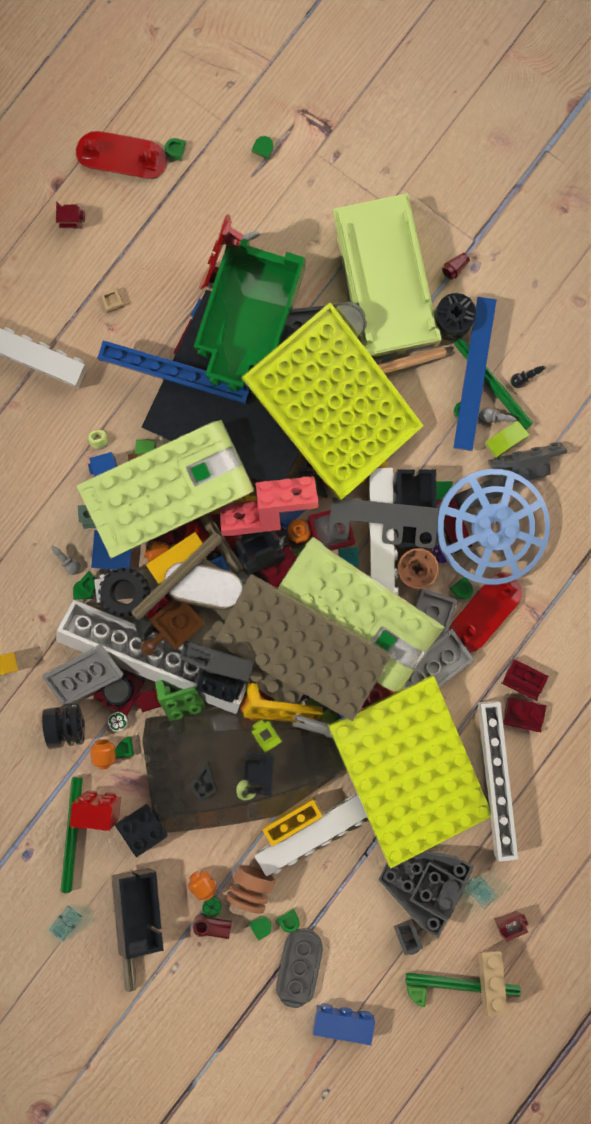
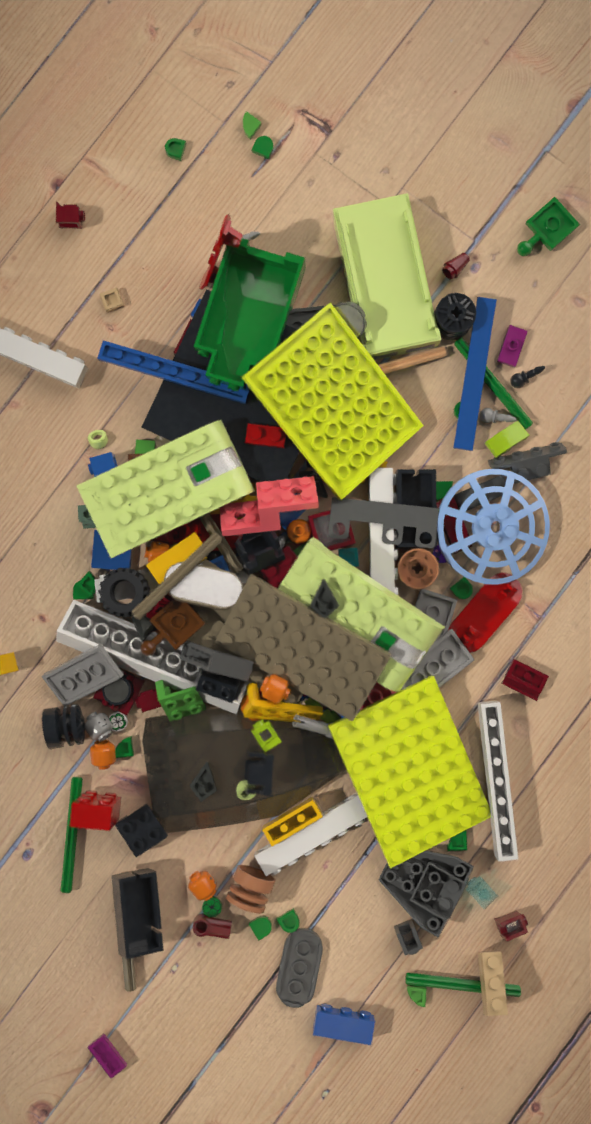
clear light blue bracket [48,906,82,942] -> none
light grey bar [51,546,80,575] -> none
red piece [76,131,166,179] -> none
dark red plate [503,697,547,733] -> none
none -> light grey head [84,712,113,742]
none -> magenta plate [87,1033,127,1079]
none -> bright green tile [243,111,262,140]
none -> red plate [245,424,286,448]
none -> orange head [259,674,291,704]
none -> pearl dark grey piece [310,579,339,619]
none -> green tile [447,830,467,851]
none -> magenta plate [497,325,528,368]
none -> green plate [517,197,580,257]

